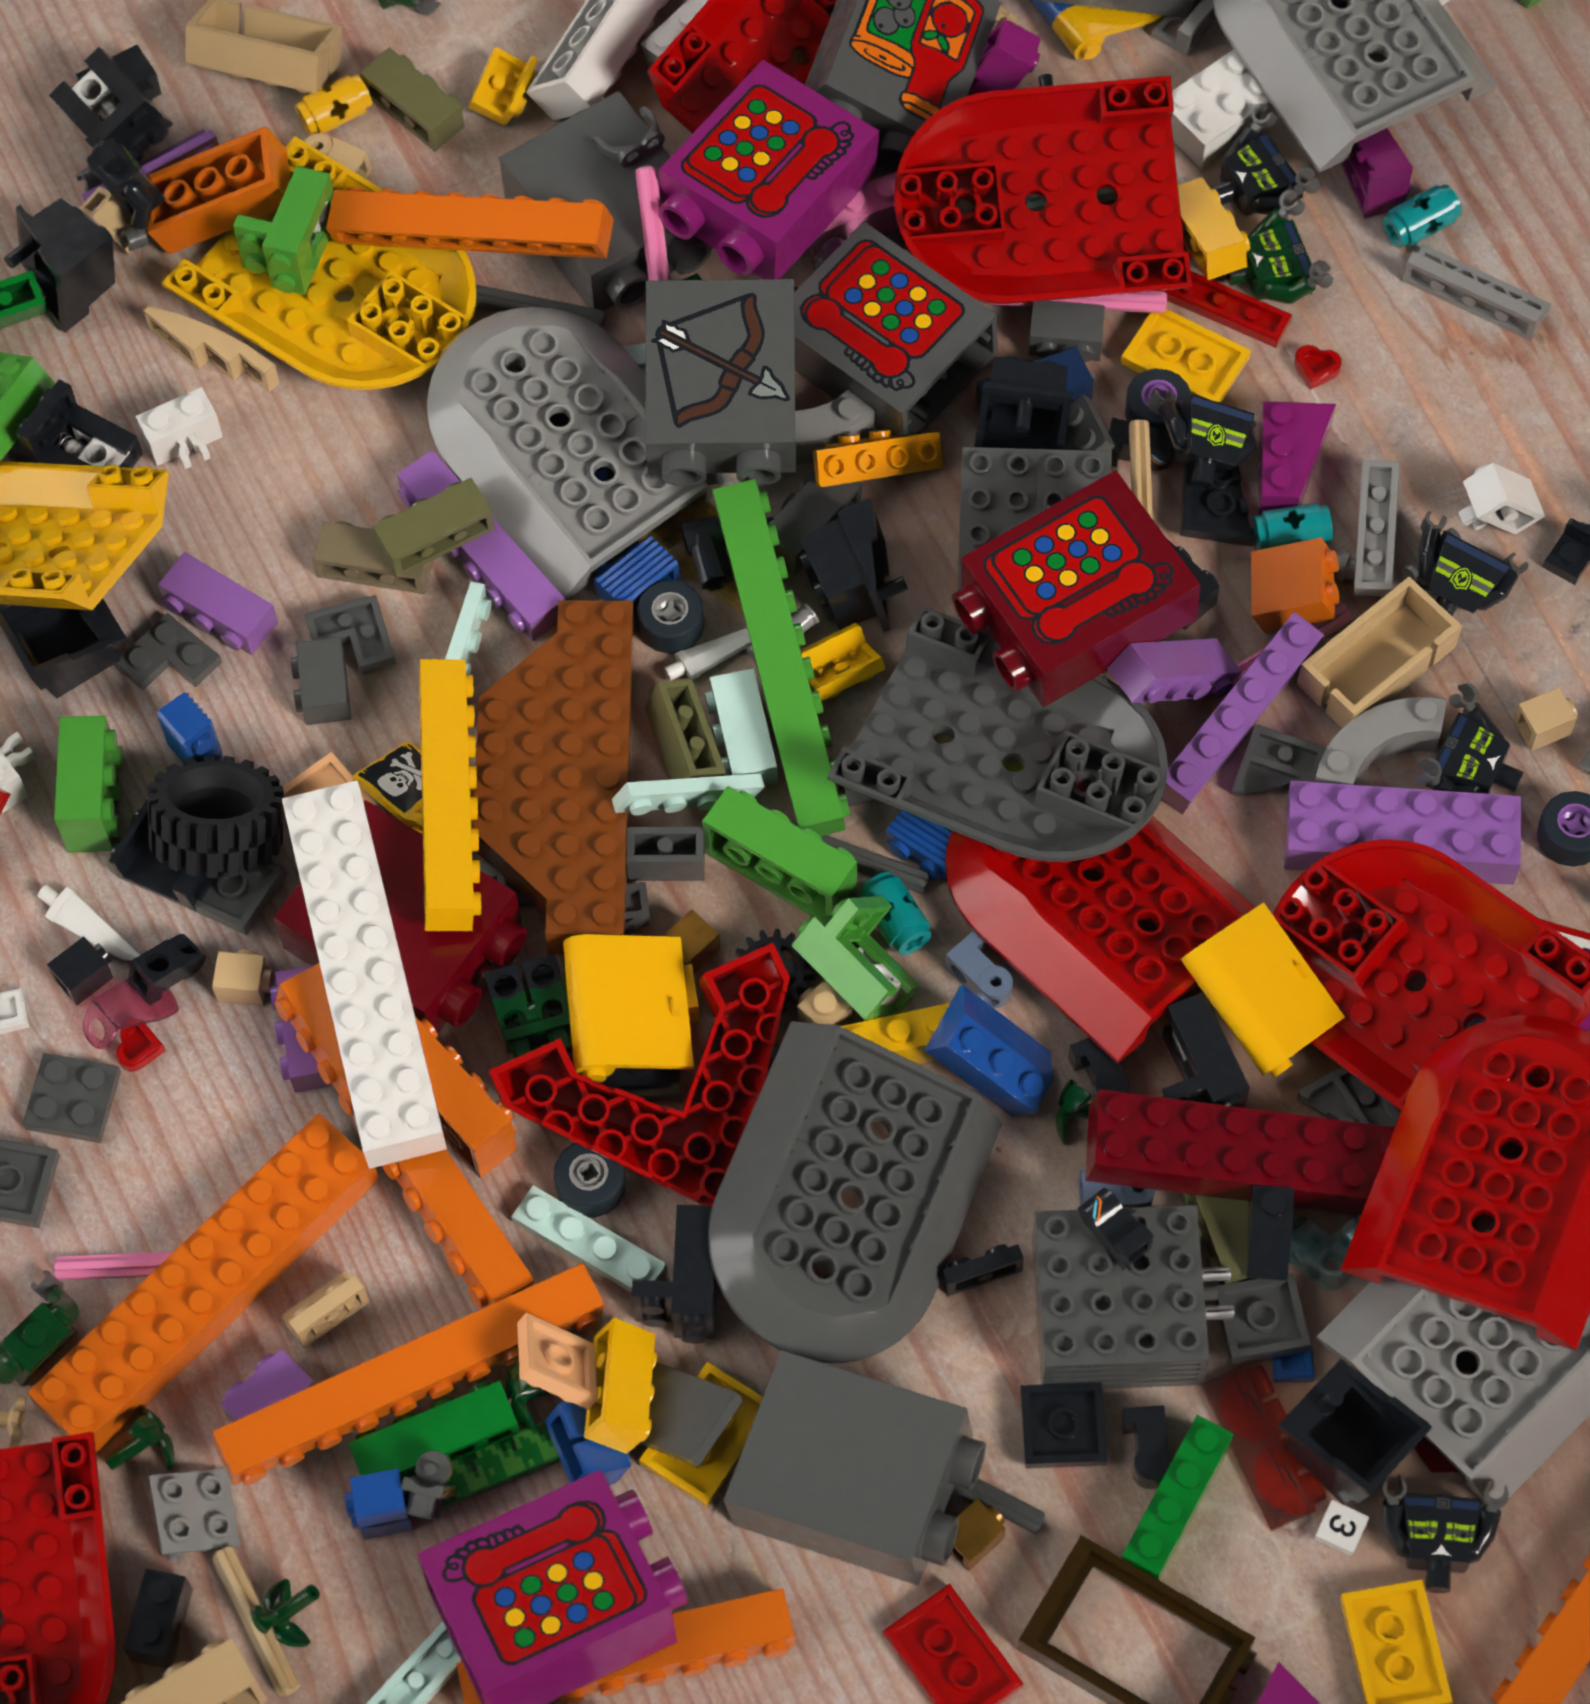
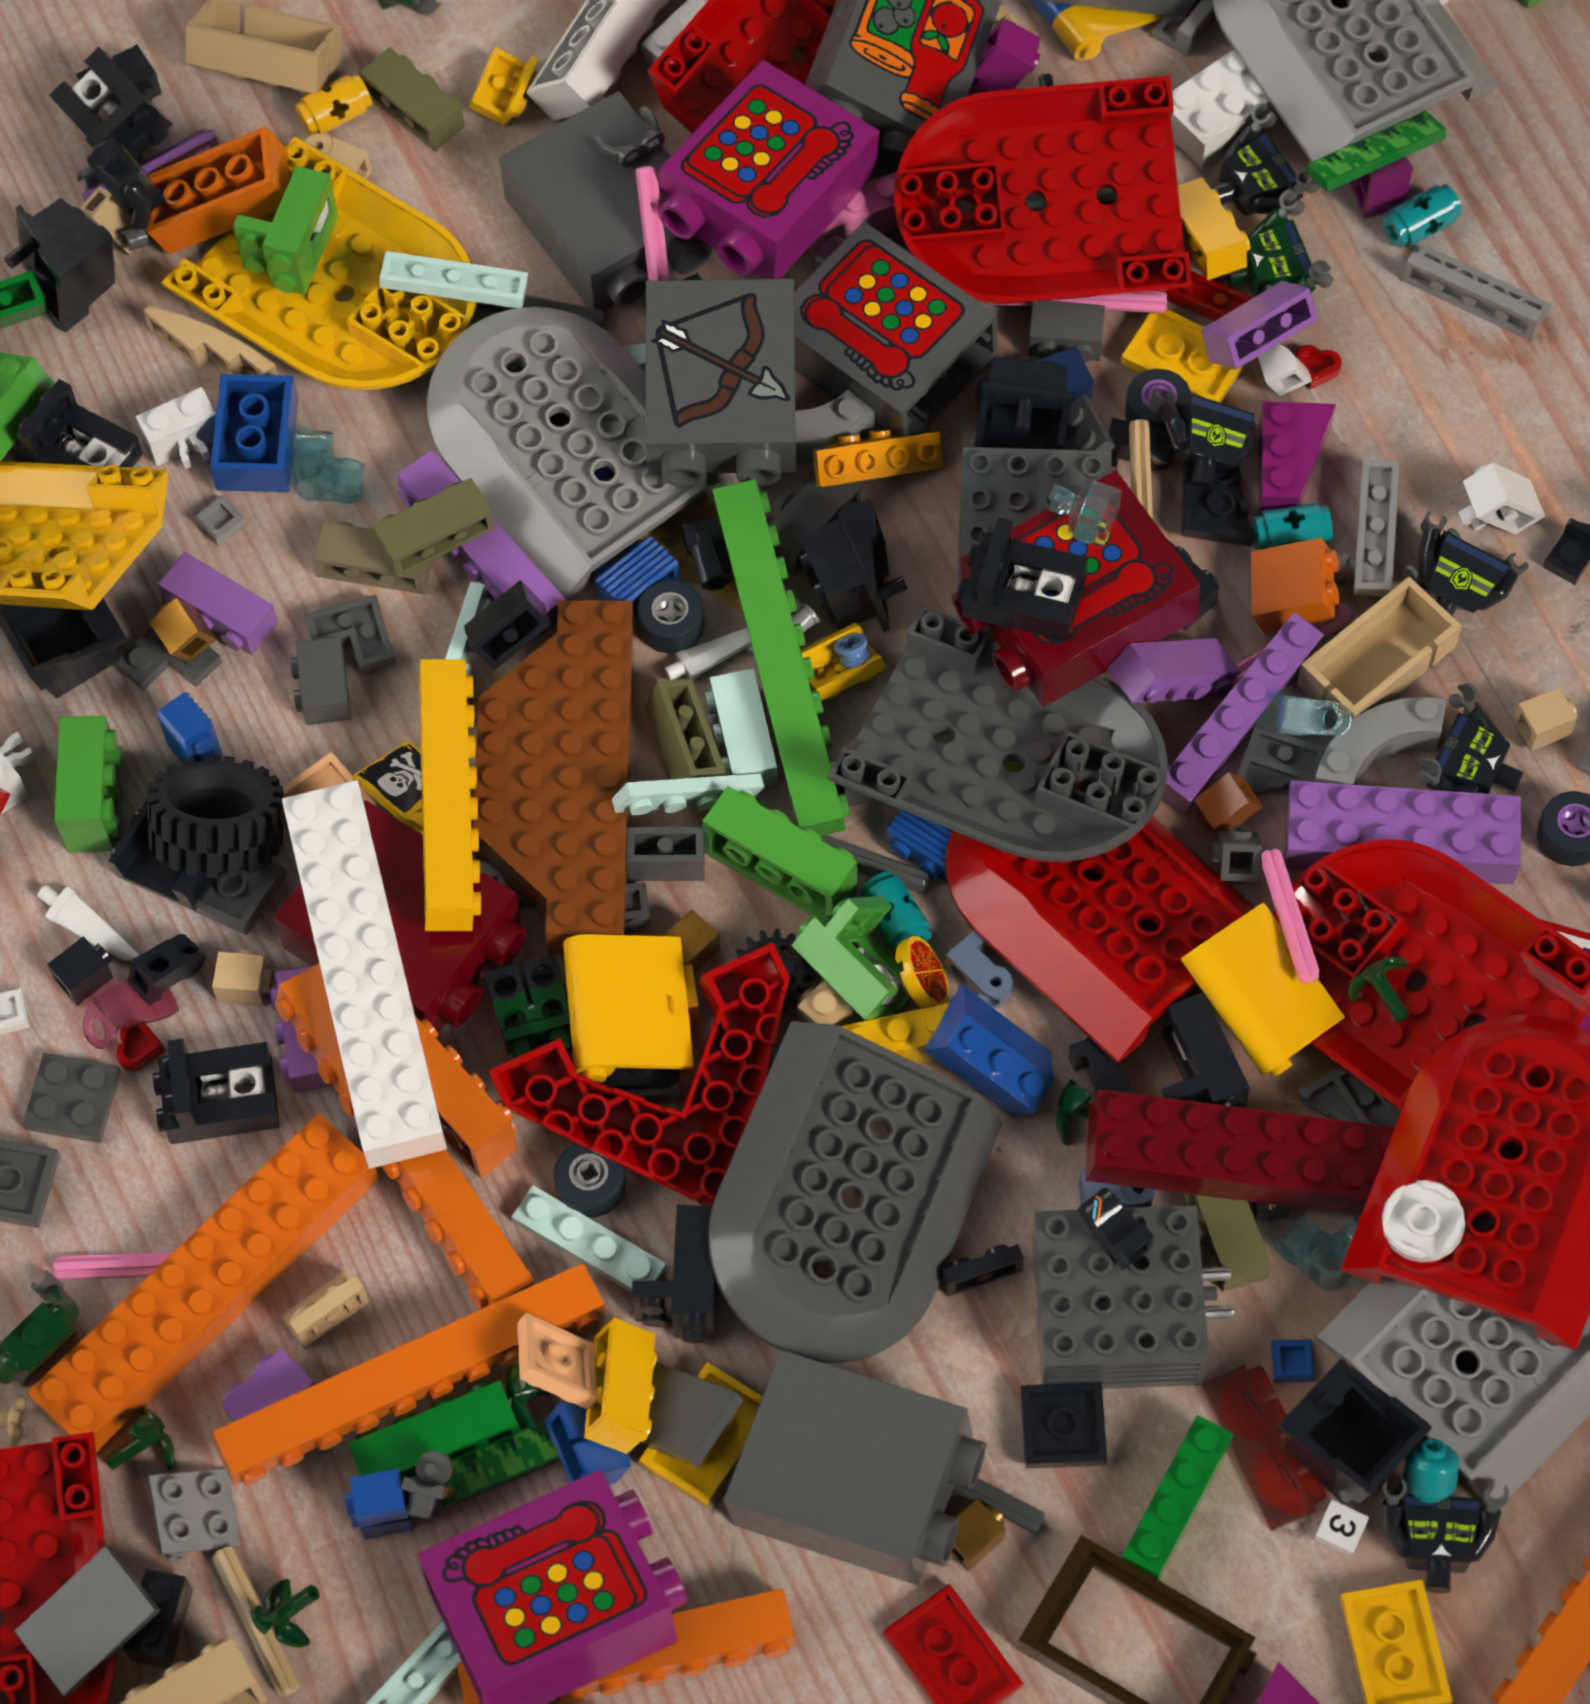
orange brick [326,187,614,259] -> none
black leg [1121,1405,1170,1489] -> none
dark grey plate [1215,1273,1312,1365] -> none
black slope [1246,1185,1294,1281] -> none
none -> dark grey tile [15,1546,161,1695]
none -> pearl gold brick [149,598,216,663]
none -> black brick [153,1038,280,1144]
none -> light grey tile [193,495,247,546]
none -> blue brick [210,374,299,492]
none -> clear light blue piece [293,430,365,503]
none -> light aqua plate [380,251,528,308]
none -> black brick [464,580,551,670]
none -> medium blue bush [834,633,871,667]
none -> tile [895,936,950,1008]
none -> black brick [957,517,1088,642]
none -> clear light blue brick [1049,478,1122,546]
none -> dark orange brick [1194,772,1263,831]
none -> medium lavender brick [1200,281,1318,370]
none -> dark grey brick [1211,826,1267,884]
none -> white brick [1258,344,1312,396]
none -> bright pink axle [1261,848,1320,984]
none -> clear light blue piece [1275,695,1353,736]
none -> green tile [1307,111,1446,192]
none -> dark green plant [1348,957,1410,1023]
none -> white tile [1382,1180,1465,1263]
none -> teal head [1403,1439,1459,1503]

